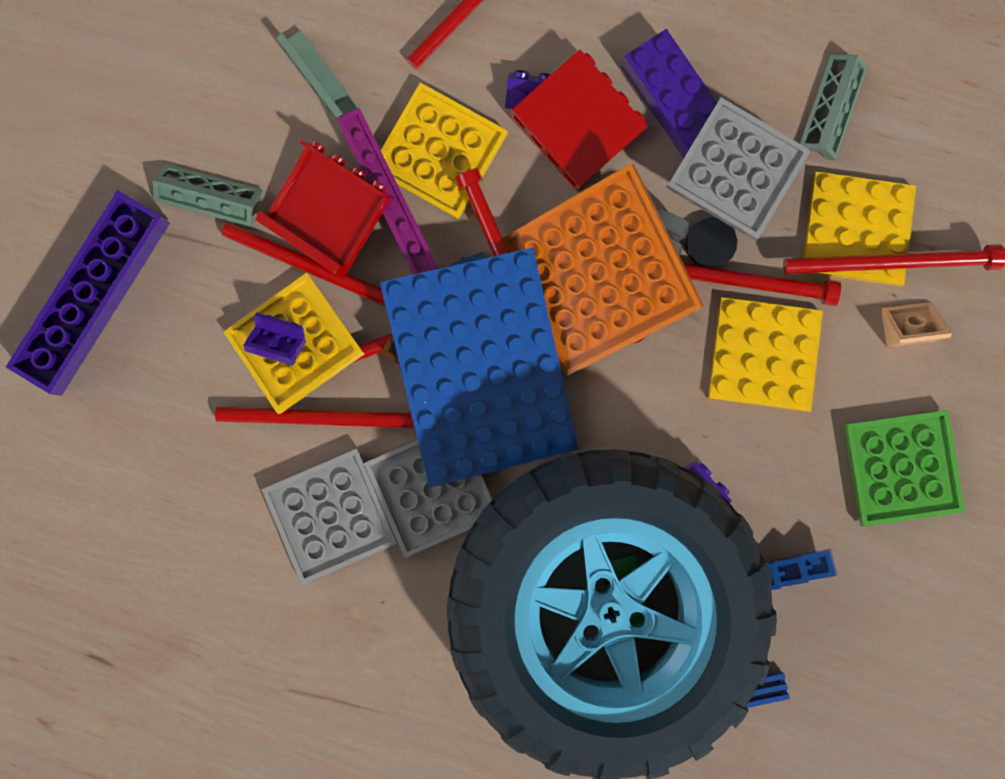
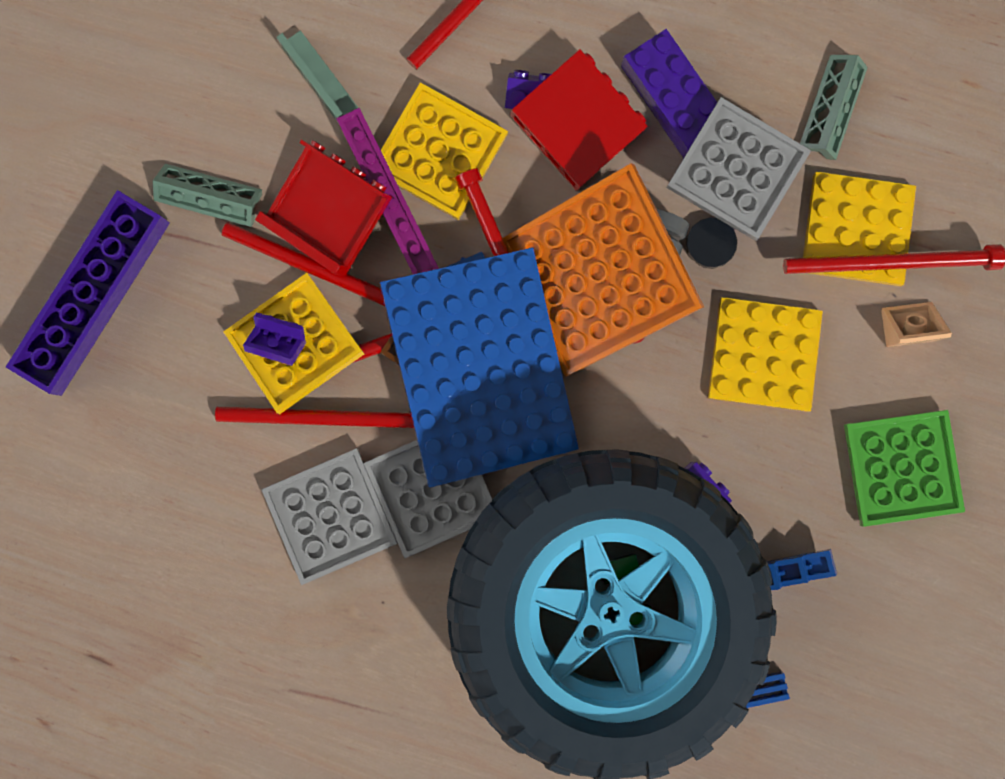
red piece [683,263,841,306] -> none

